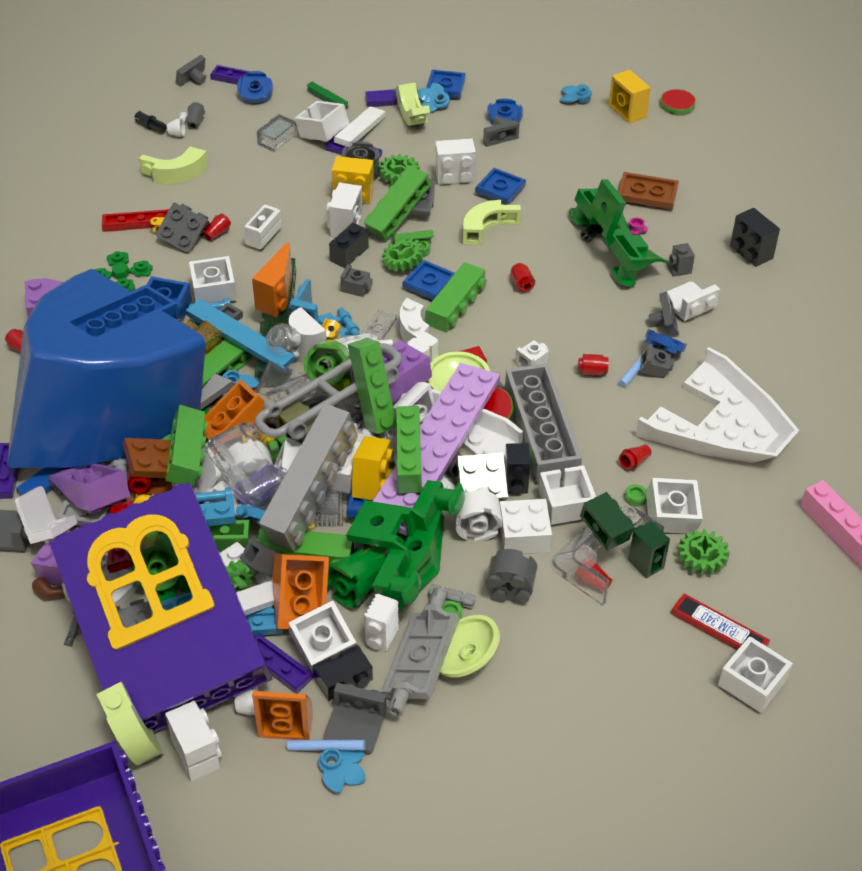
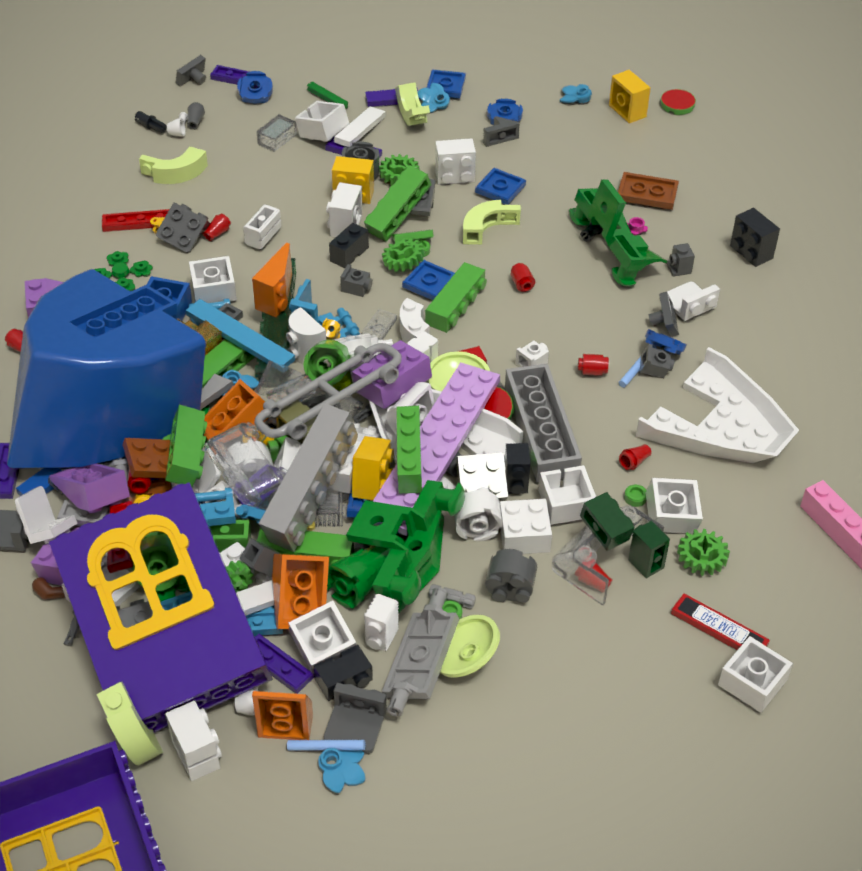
clear hair [266,323,301,356] -> none
bright green brick [347,338,397,434] -> none

